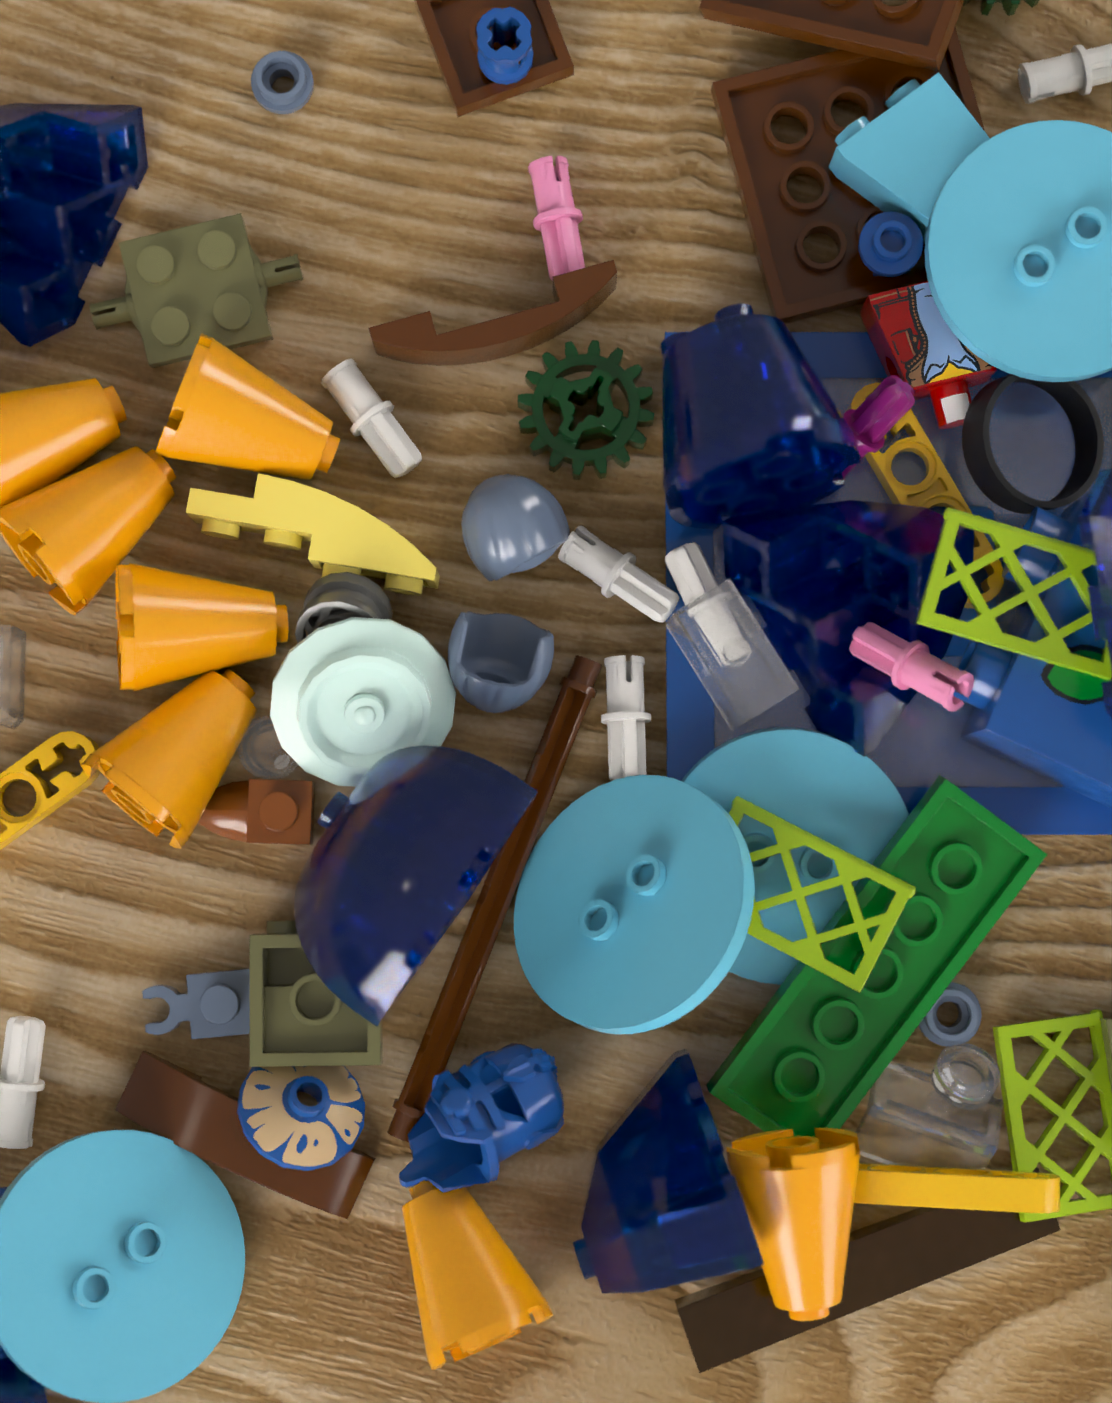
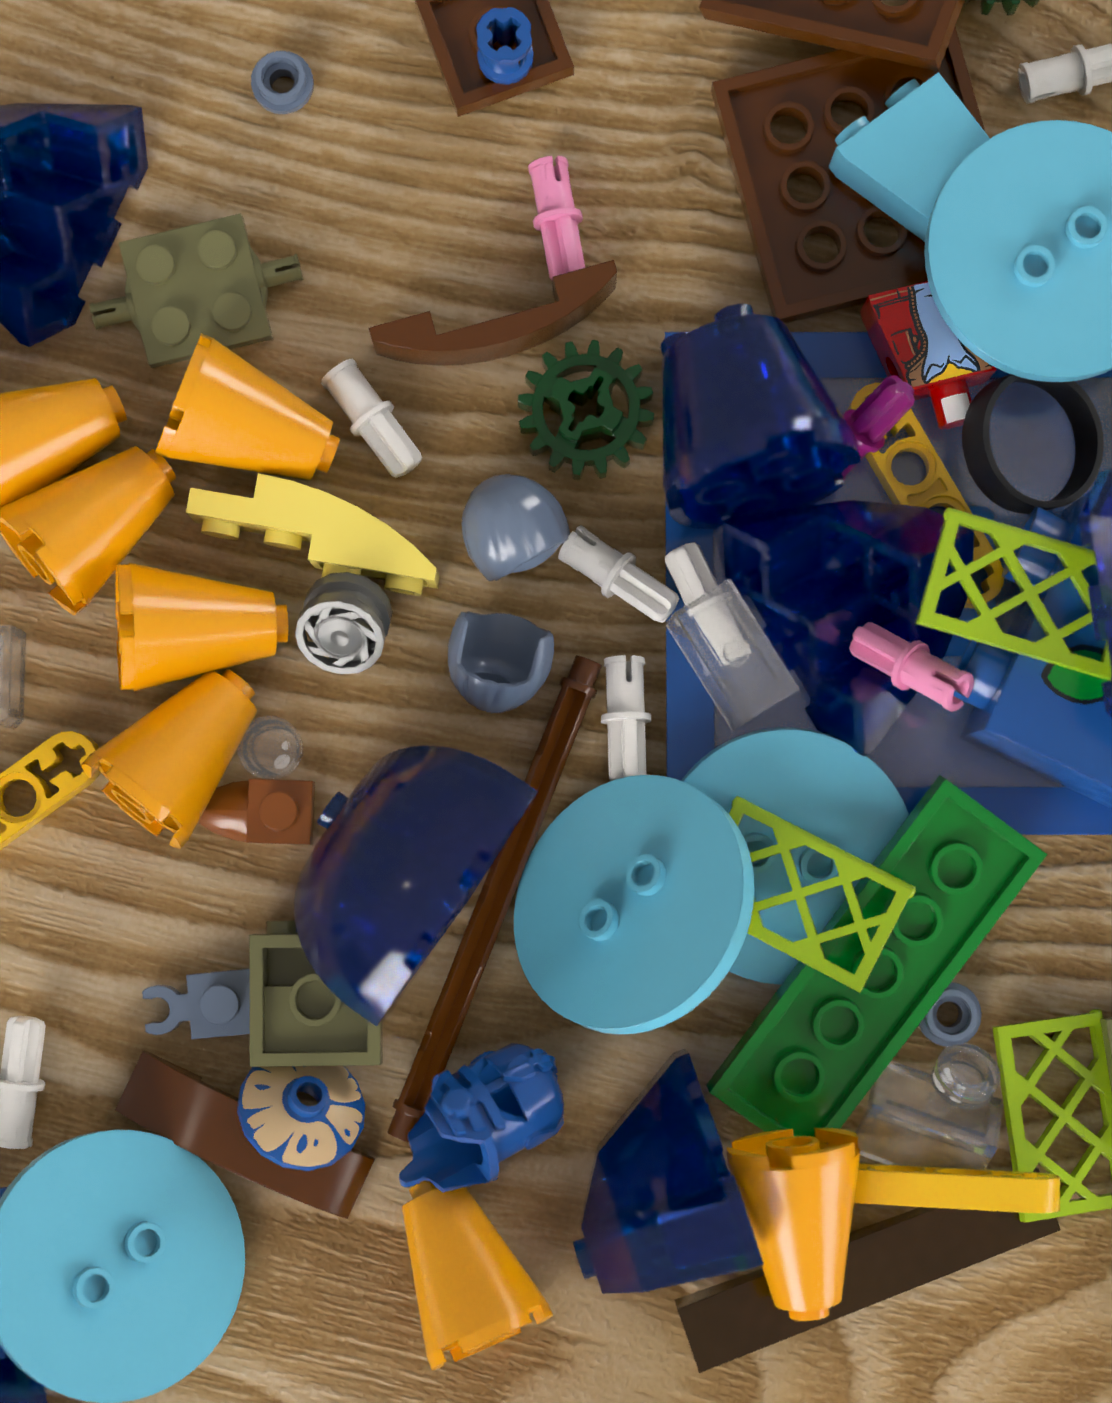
light aqua piece [270,617,456,788] -> none
blue plate [858,212,923,277] -> none

